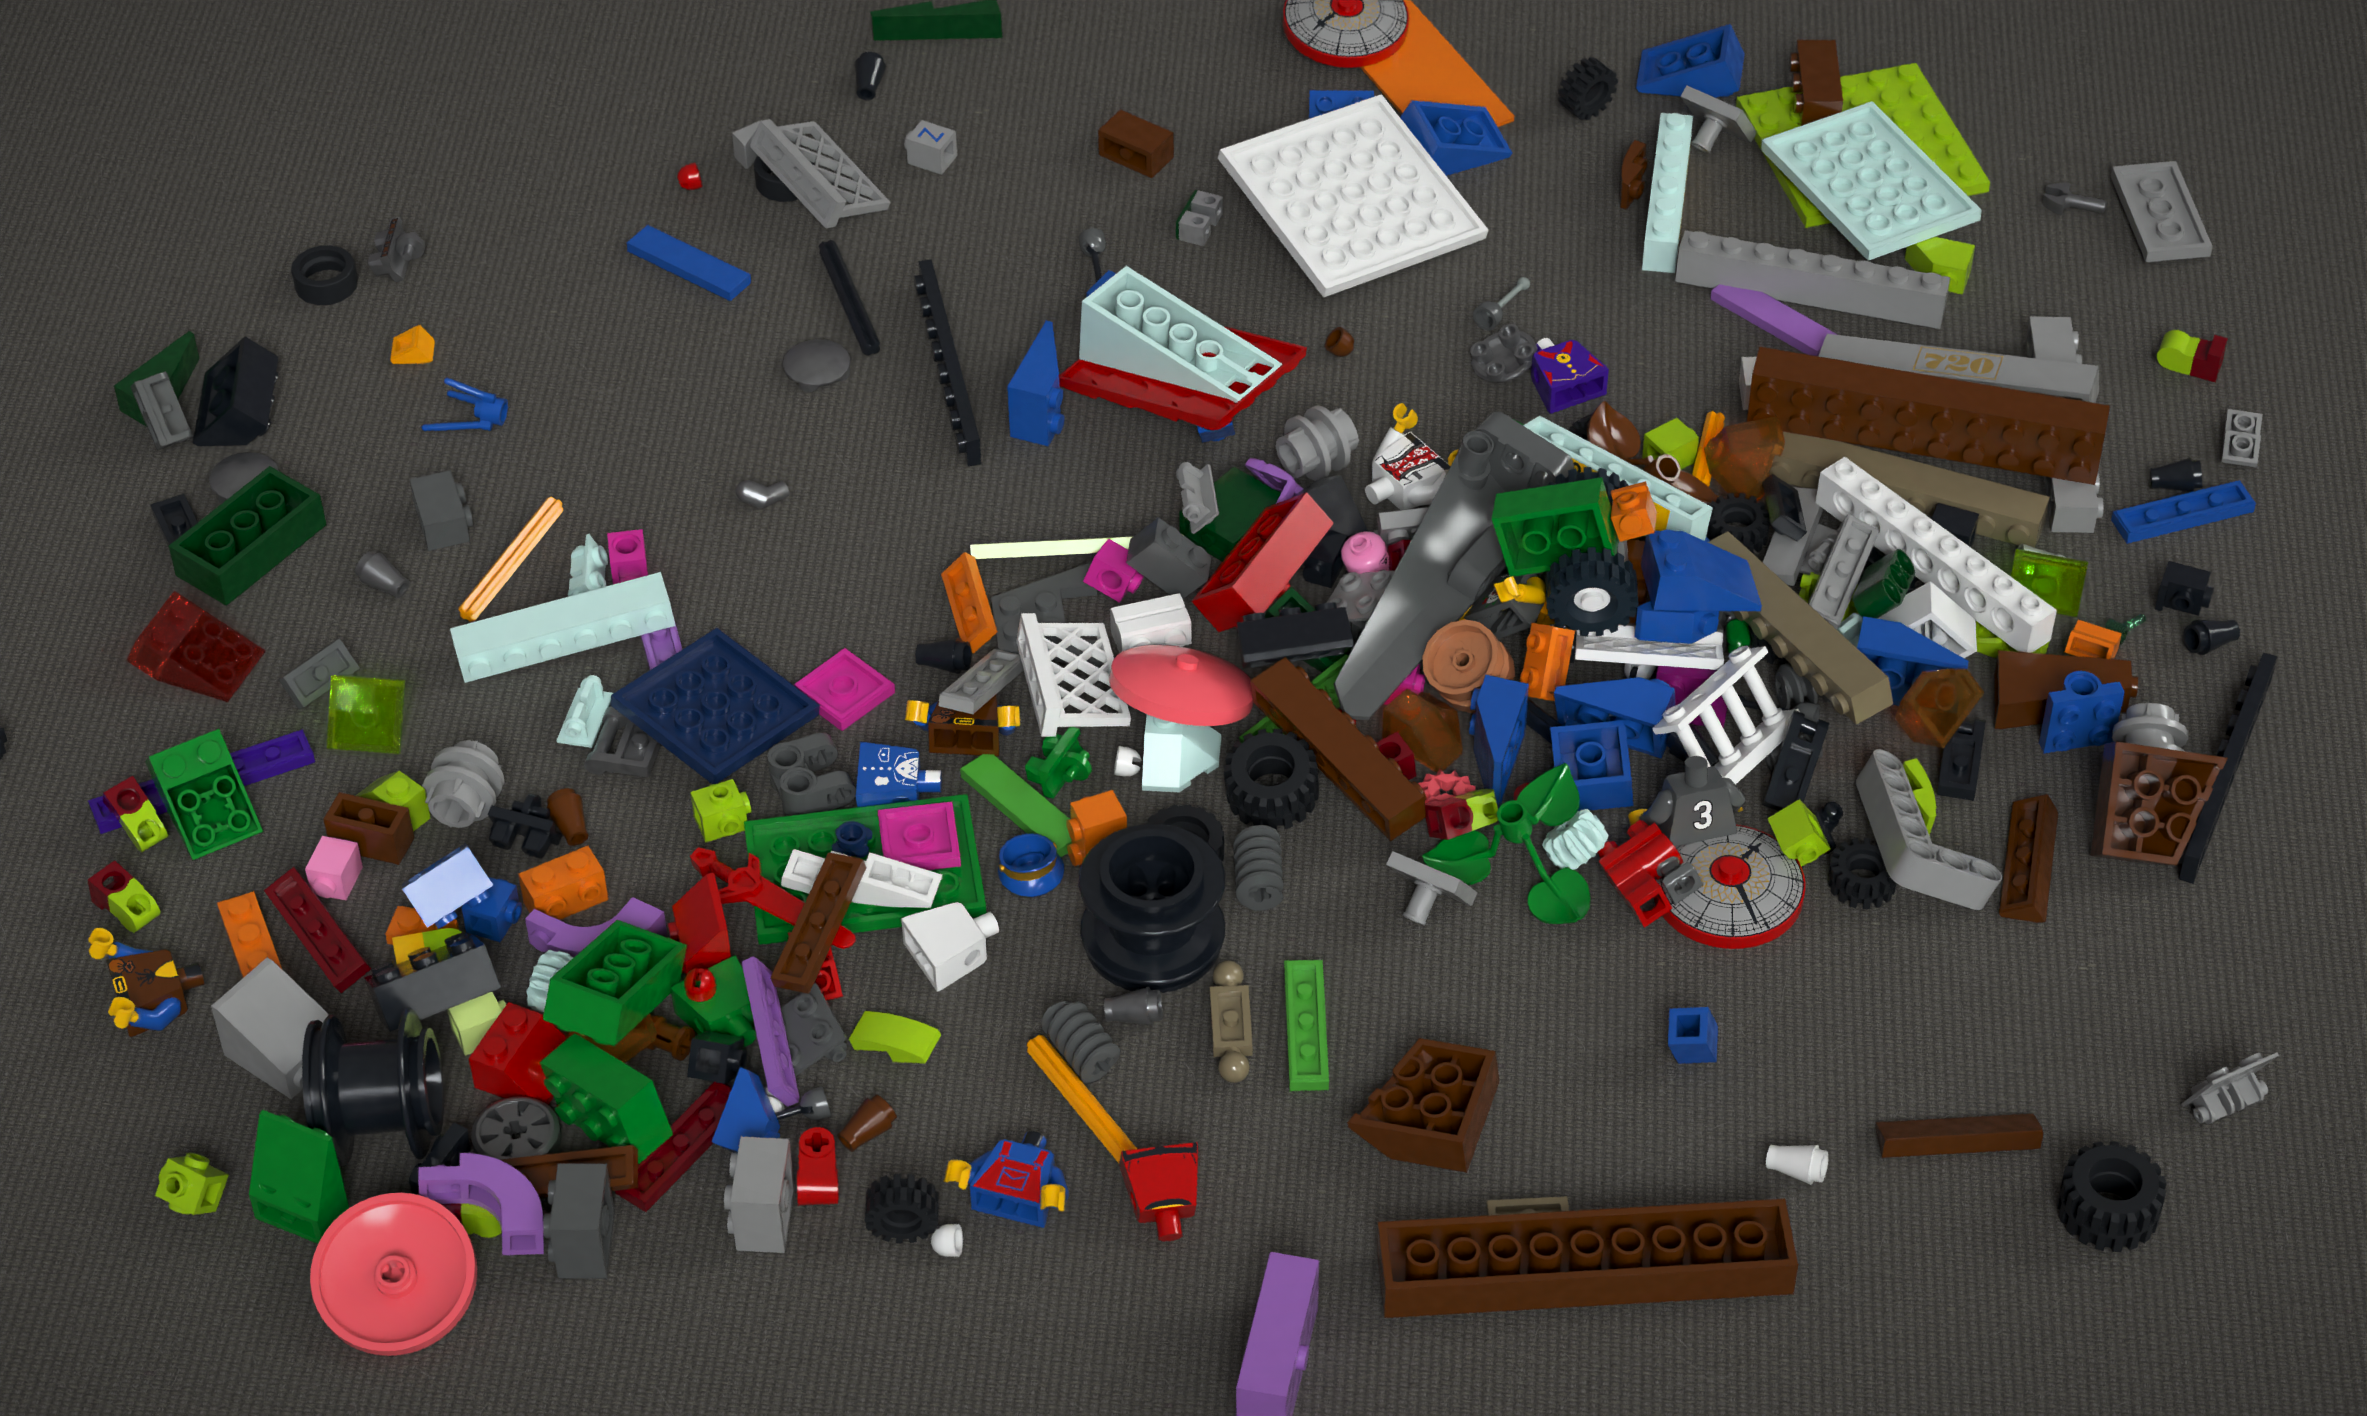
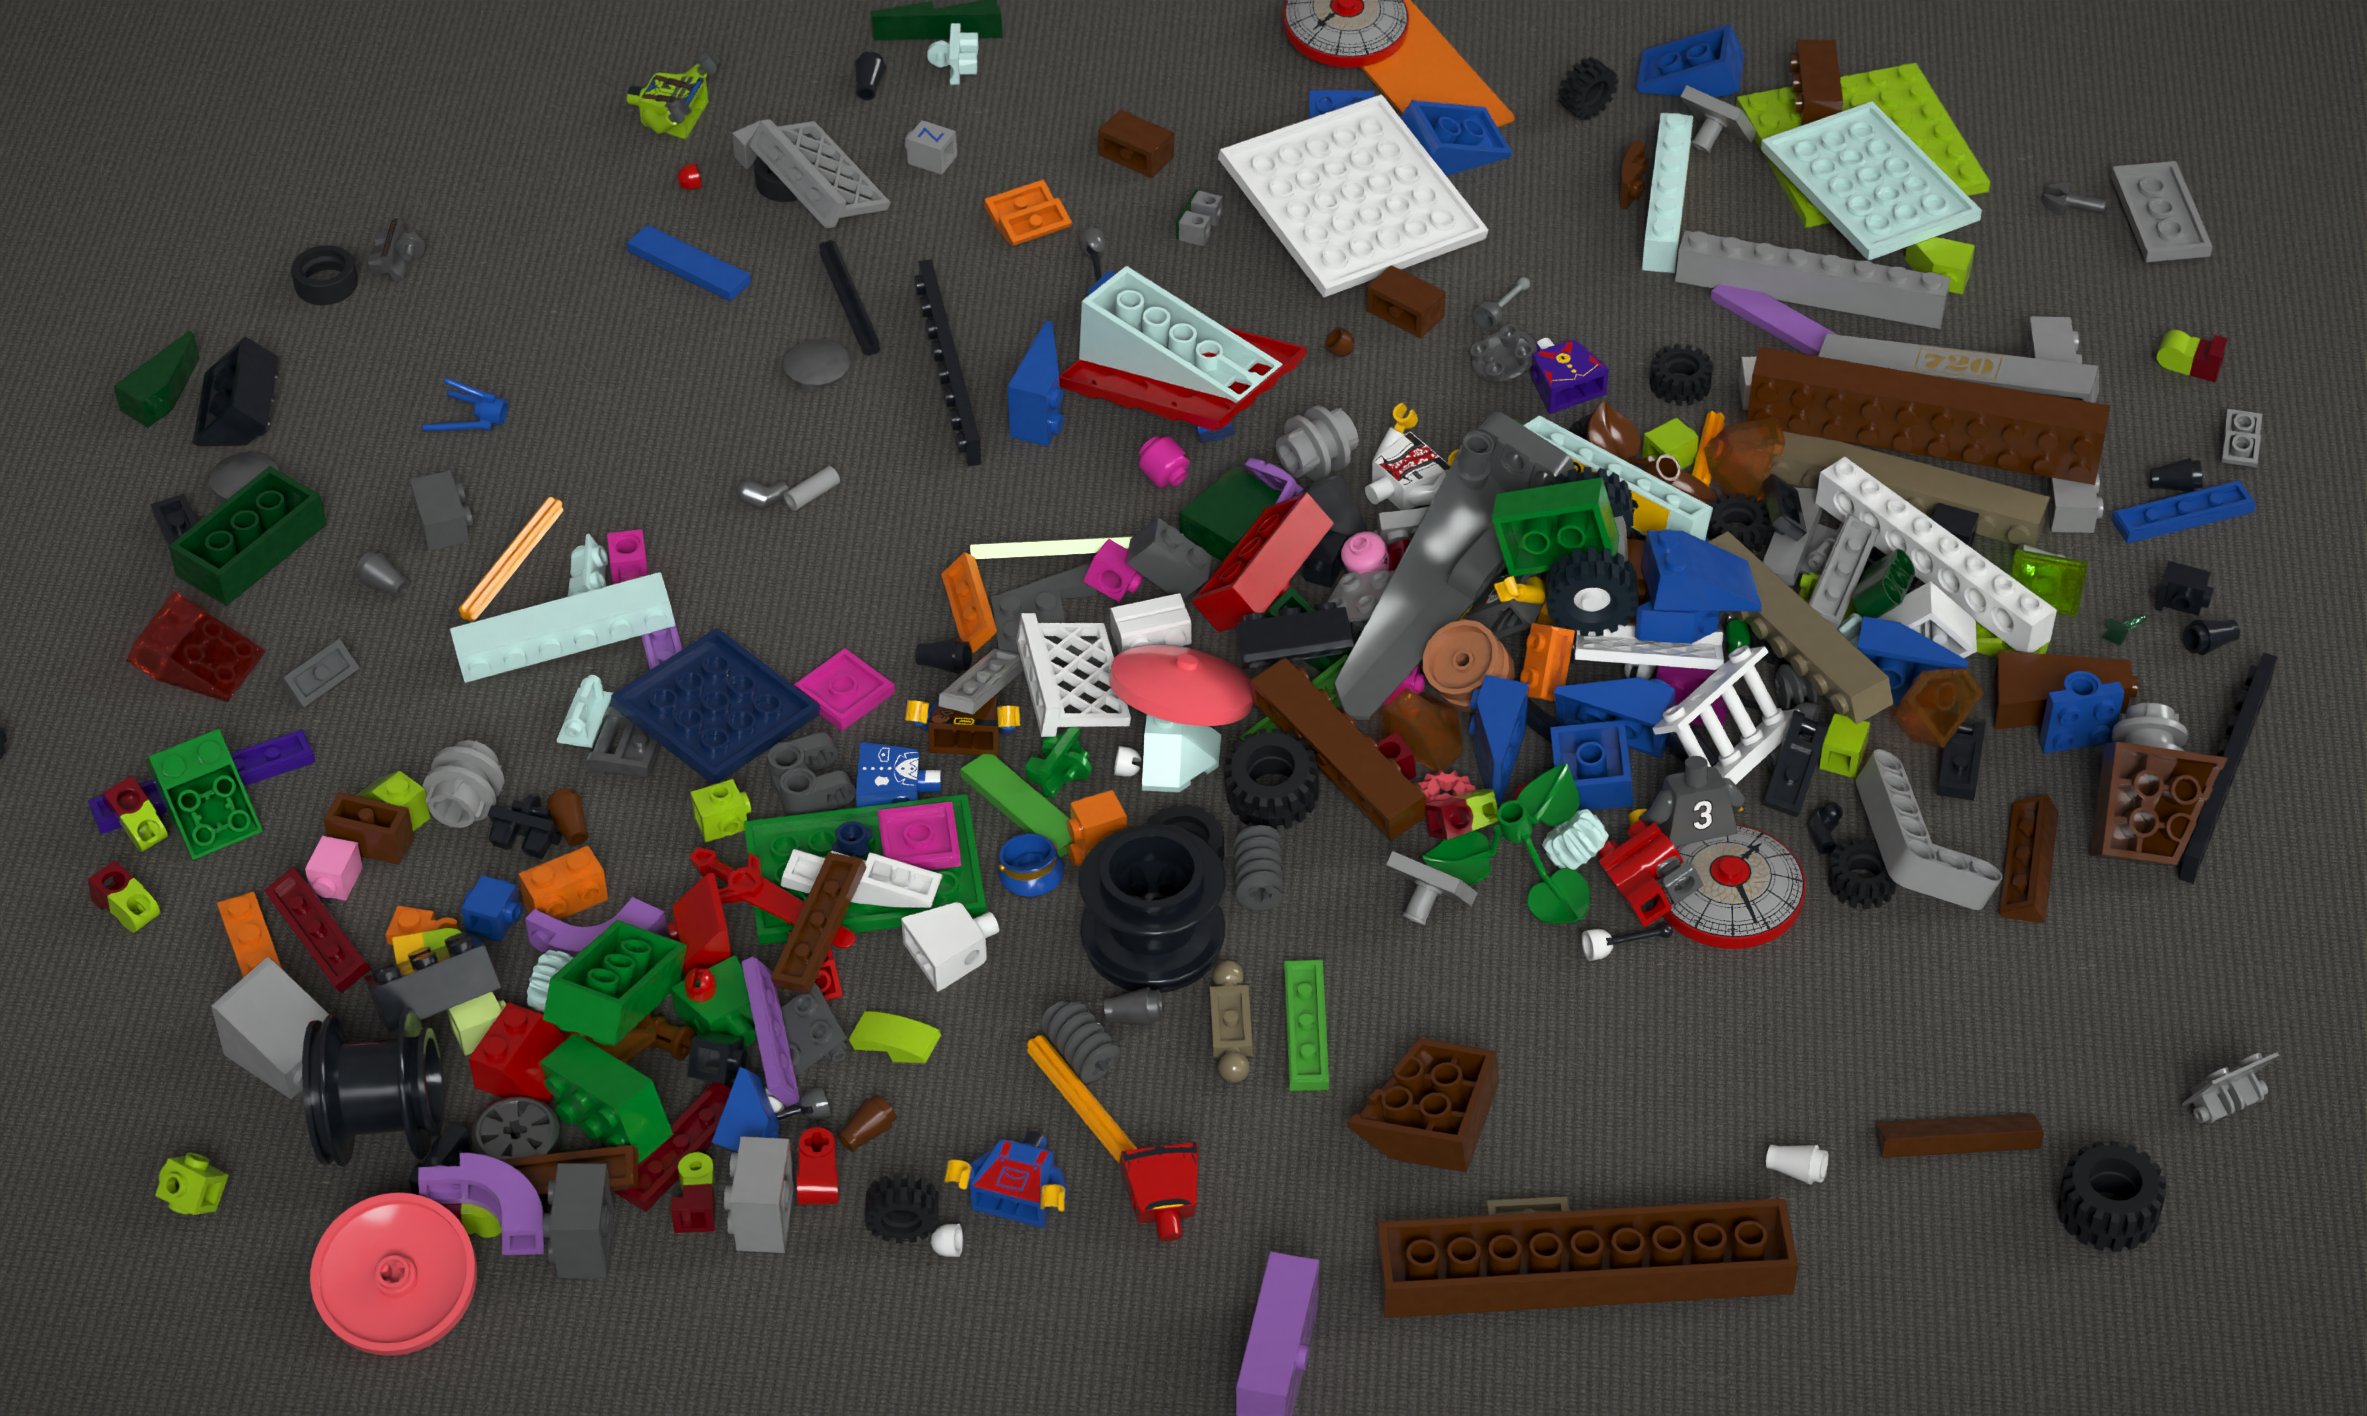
torso [88,928,205,1037] -> none
dark grey hinge [130,371,194,451] -> none
green slope [249,1110,349,1244] -> none
clear neon green slope [327,674,405,754] -> none
light orange slope [390,325,435,364] -> none
slope [402,843,493,929] -> none
light grey hinge [1176,462,1219,534] -> none
orange brick [1611,481,1657,542] -> none
blue brick [1668,1007,1718,1064] -> none
lime brick [1767,799,1830,867] -> none
lime slope [1903,758,1936,836] -> none
orange piece [2064,620,2122,659] -> none
none -> torso [627,49,719,139]
none -> dark red leg [671,1152,716,1233]
none -> light grey hinge [784,466,840,511]
none -> light aqua hips [927,23,979,84]
none -> orange slope [984,179,1072,246]
none -> dark pink head [1139,436,1190,488]
none -> reddish brown brick [1367,265,1446,338]
none -> hinge [1582,923,1673,961]
none -> black tyre [1650,344,1713,406]
none -> lime brick [1819,713,1870,778]

